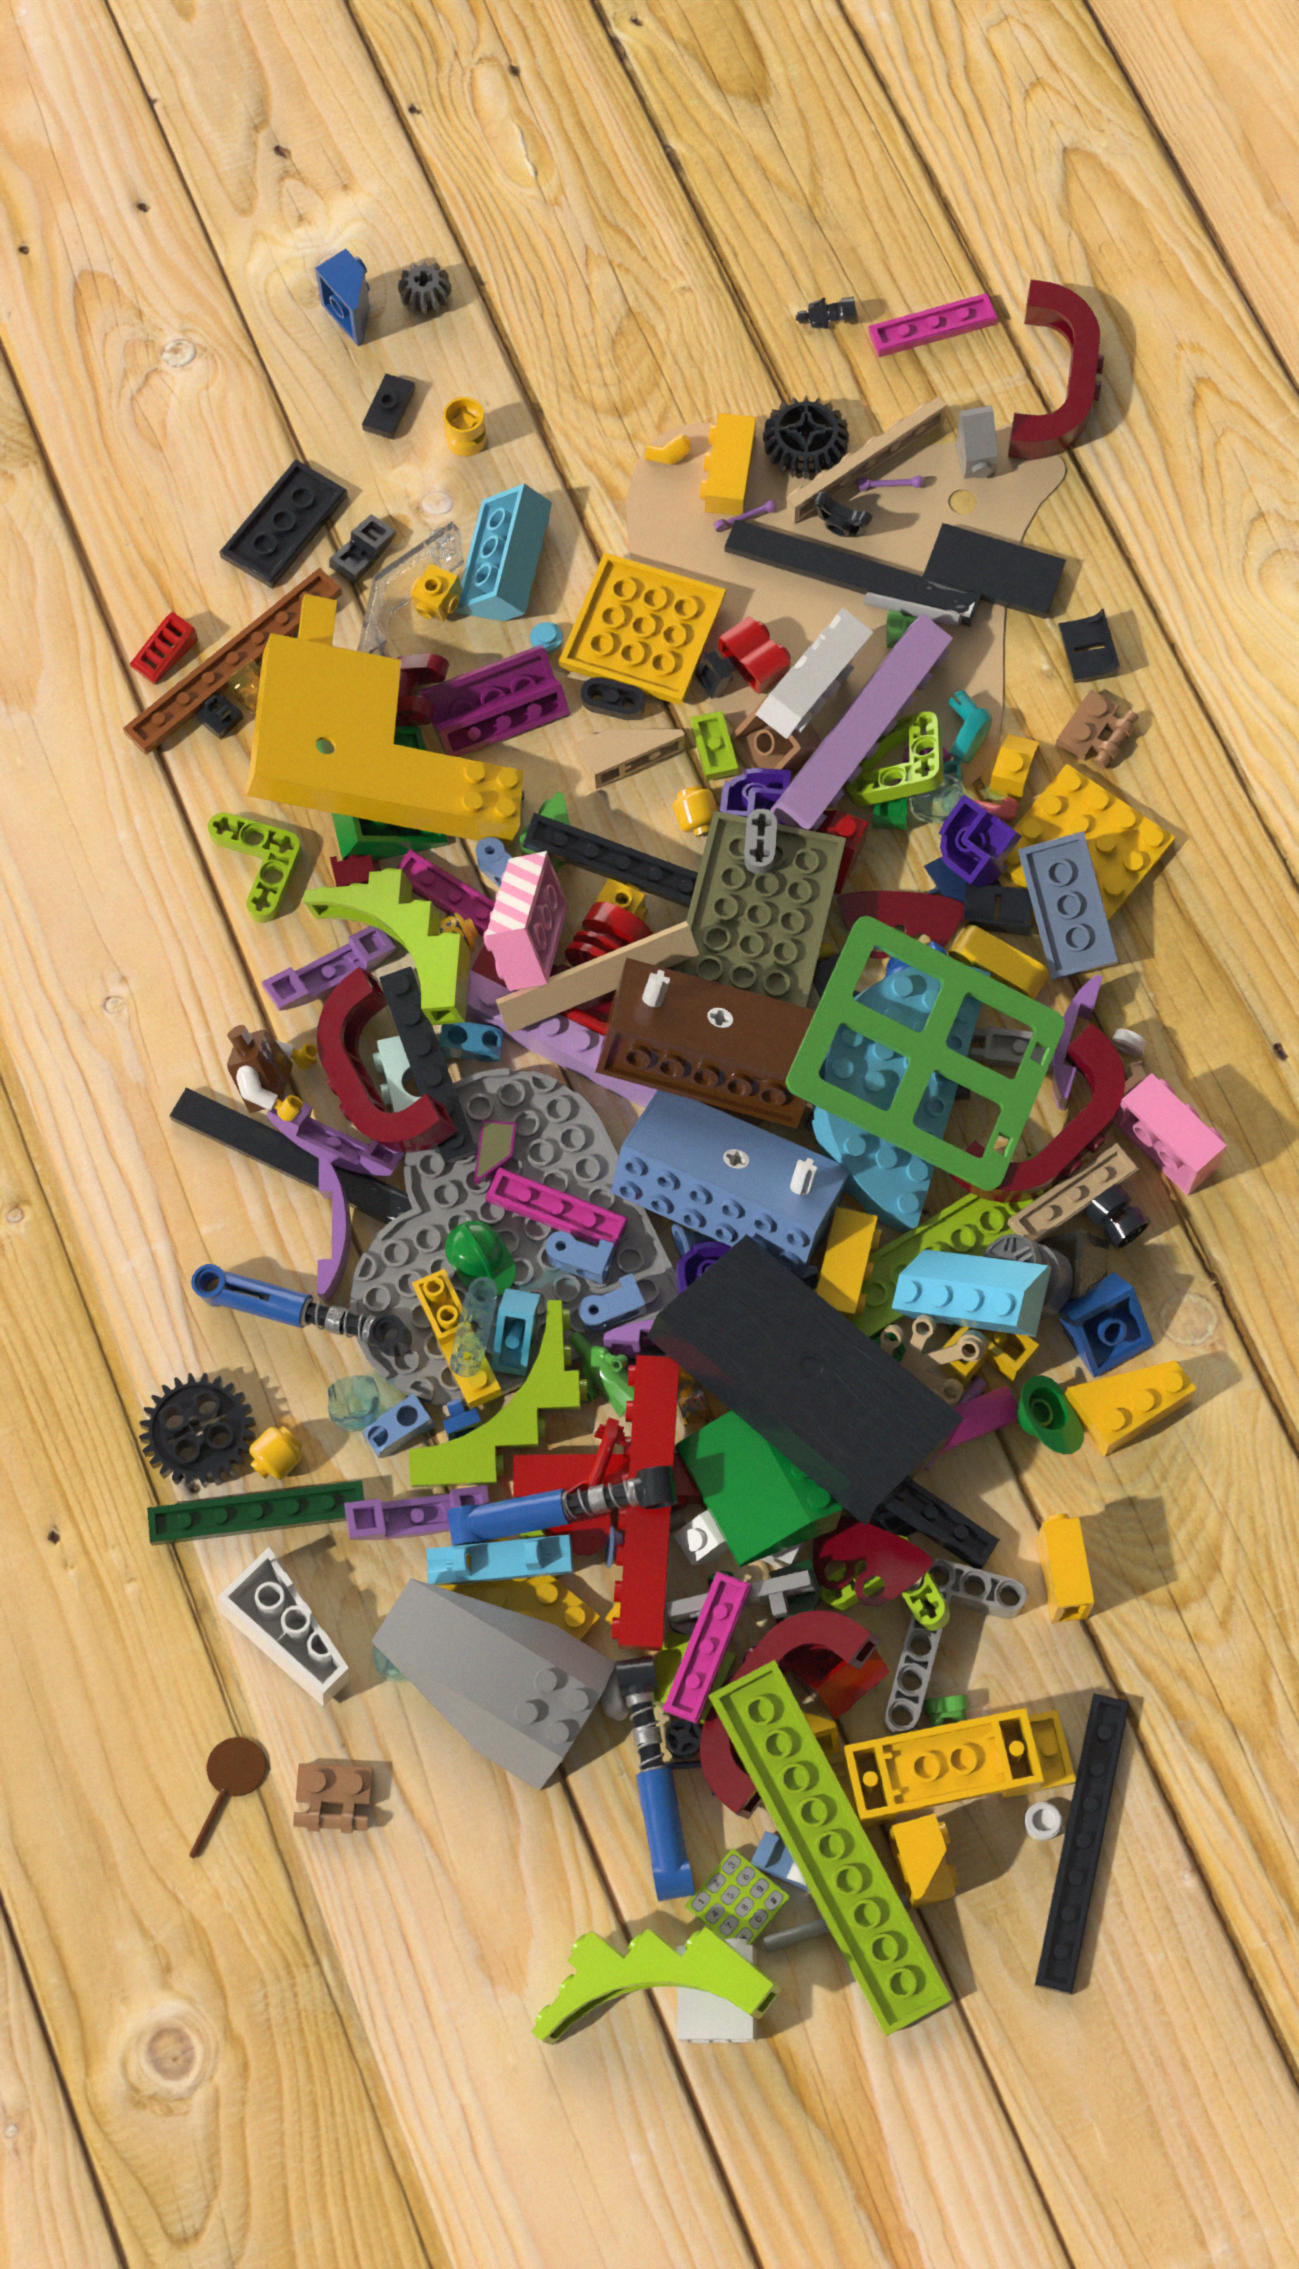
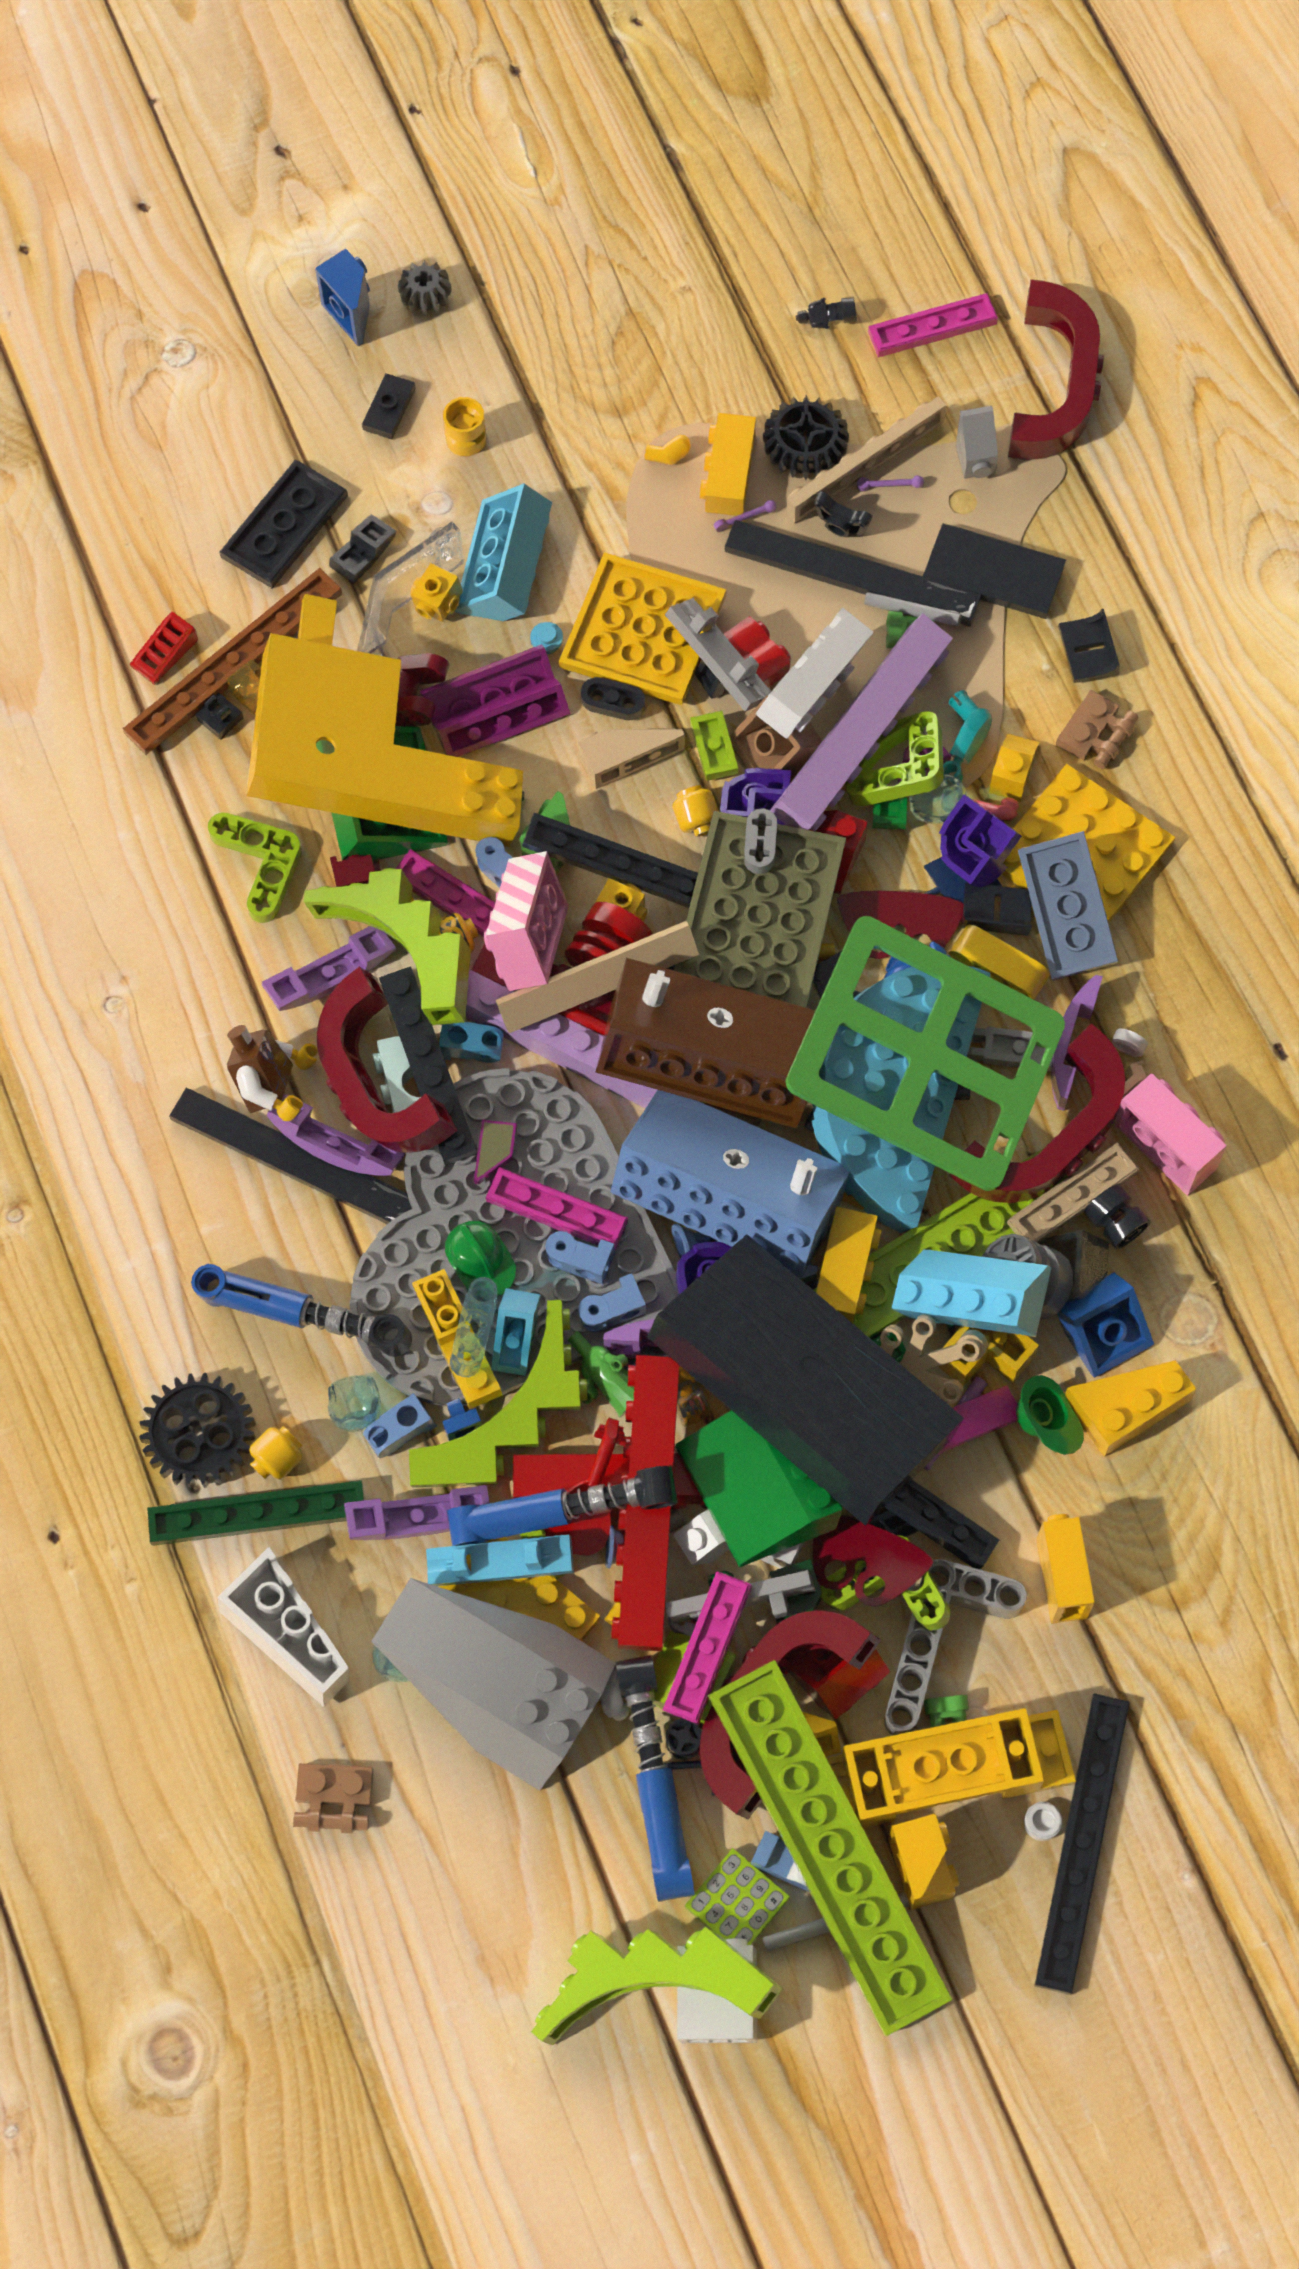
reddish brown piece [189,1737,266,1859] -> none
medium lavender slope [317,1157,352,1301] -> none
none -> light grey hinge [665,598,771,712]

